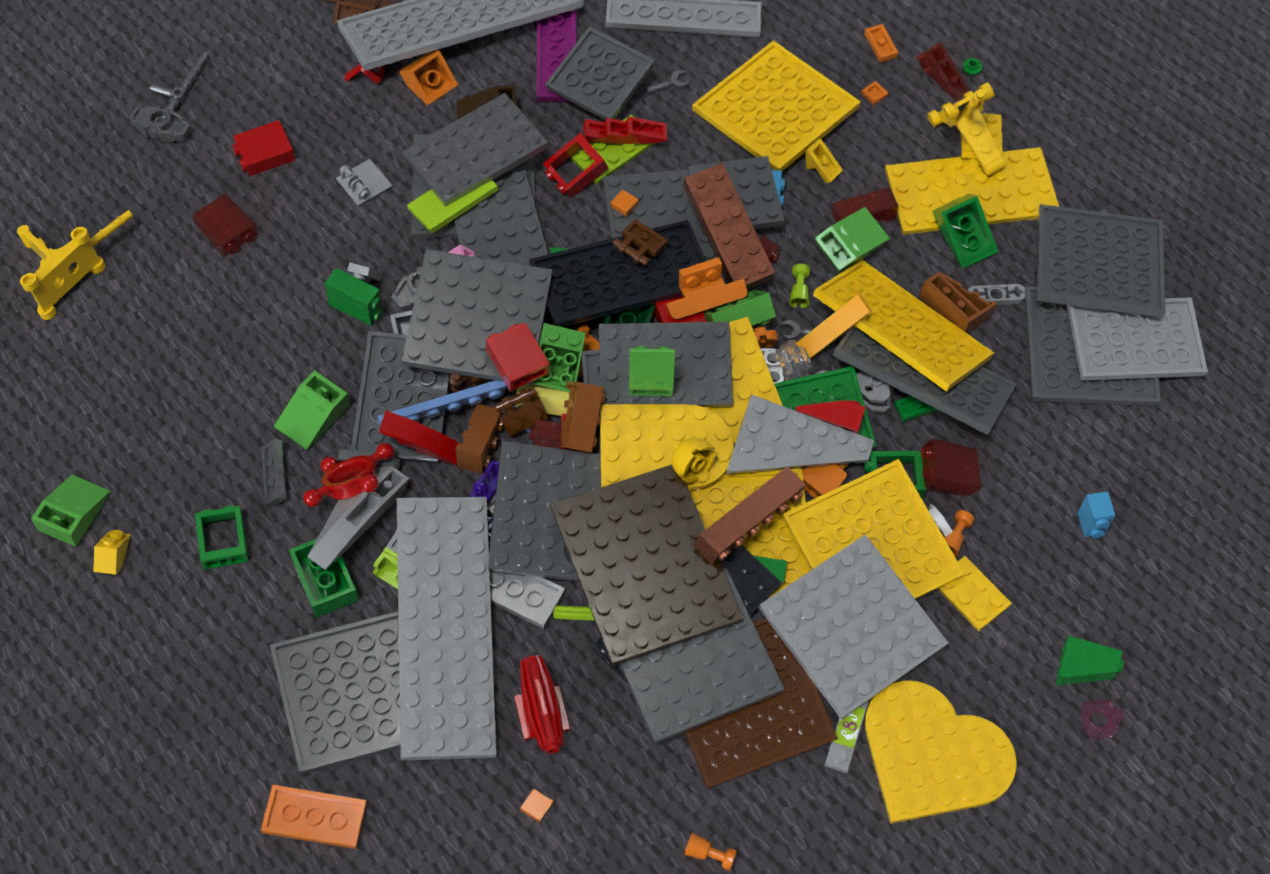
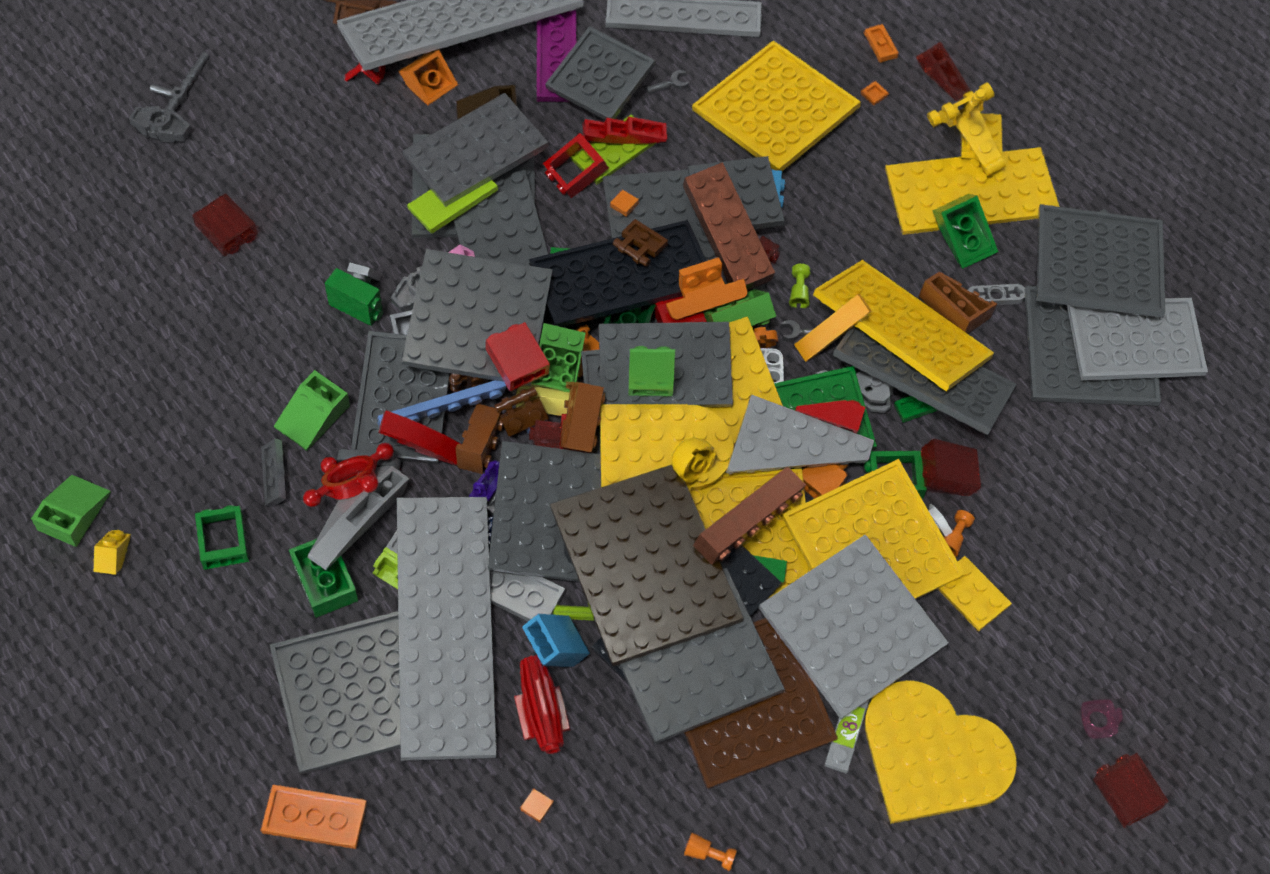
yellow piece [17,210,133,320] -> none
red brick [232,120,295,177] -> none
light grey hinge [336,159,392,206] -> none
clear plate [775,340,811,381] -> none
yellow slope [806,138,843,183] -> none
bright green slope [815,207,890,274] -> none
clear red brick [831,187,899,223] -> none
green plate [962,58,982,76] -> none
green slope [1055,635,1124,685] -> none
dark azure brick [1077,492,1115,538] -> none
none -> dark azure brick [522,614,590,667]
none -> clear red brick [1093,753,1169,828]

